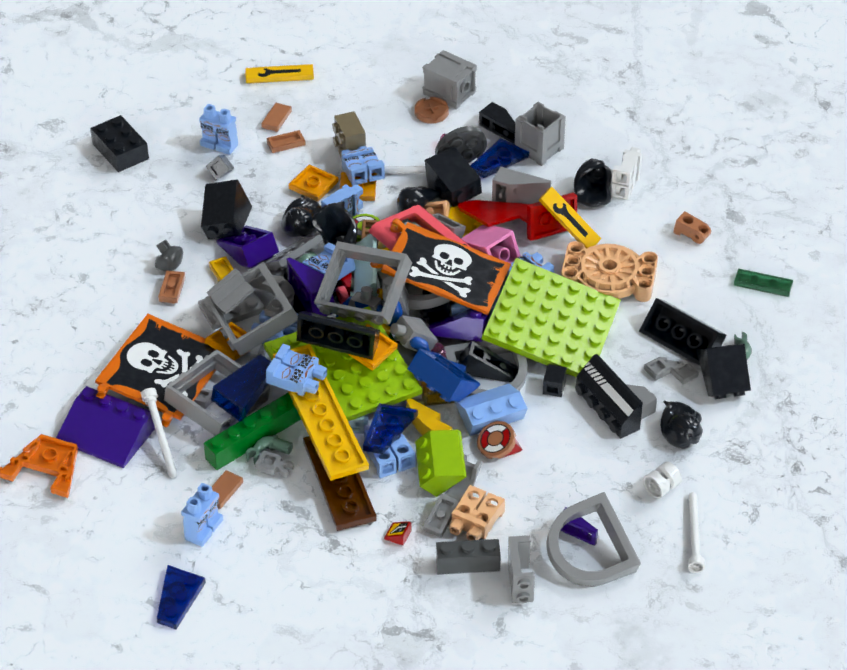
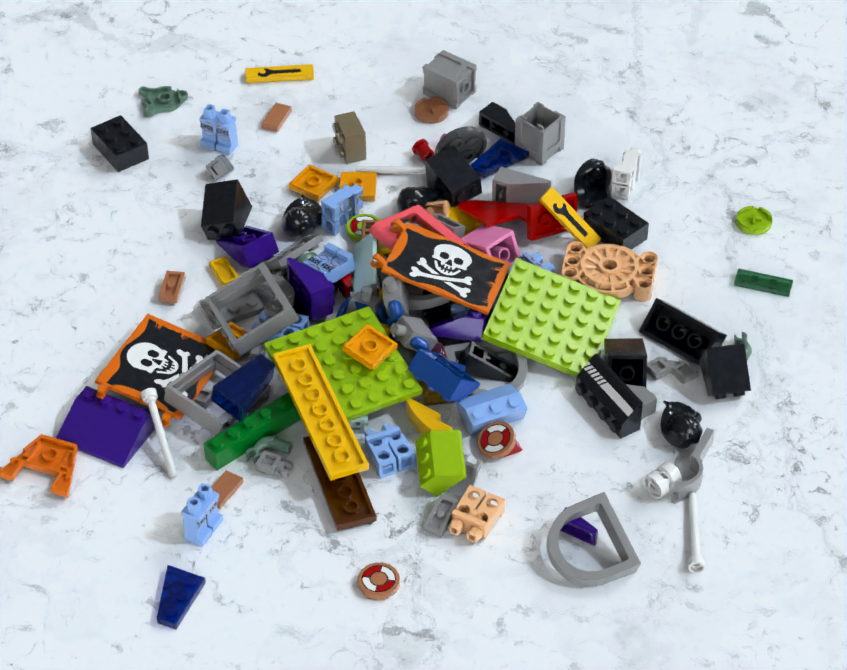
dark grey piece [155,240,183,271] -> none
light grey panel [206,268,254,314] -> none
light blue hips [266,344,327,396] -> none
nougat tile [267,130,305,153] -> none
black slope [296,311,380,360] -> none
black piece [311,201,357,246] -> none
light grey window [314,241,412,325] -> none
coral tile [336,286,349,304] -> none
light blue hips [341,146,385,186] -> none
clear blue wing [363,403,418,454] -> none
red slope [384,521,412,545] -> none
dark grey brick [436,539,501,575] -> none
light grey panel [507,535,535,603] -> none
black panel [543,364,567,397] -> none
nougat leg [673,211,711,244] -> none
none -> sand green tile [139,86,188,117]
none -> tile [358,562,400,600]
none -> red bush [412,139,435,162]
none -> black brick [583,196,649,250]
none -> black slope [604,338,647,388]
none -> light grey piece [671,428,714,504]
none -> lime tile [736,206,772,235]

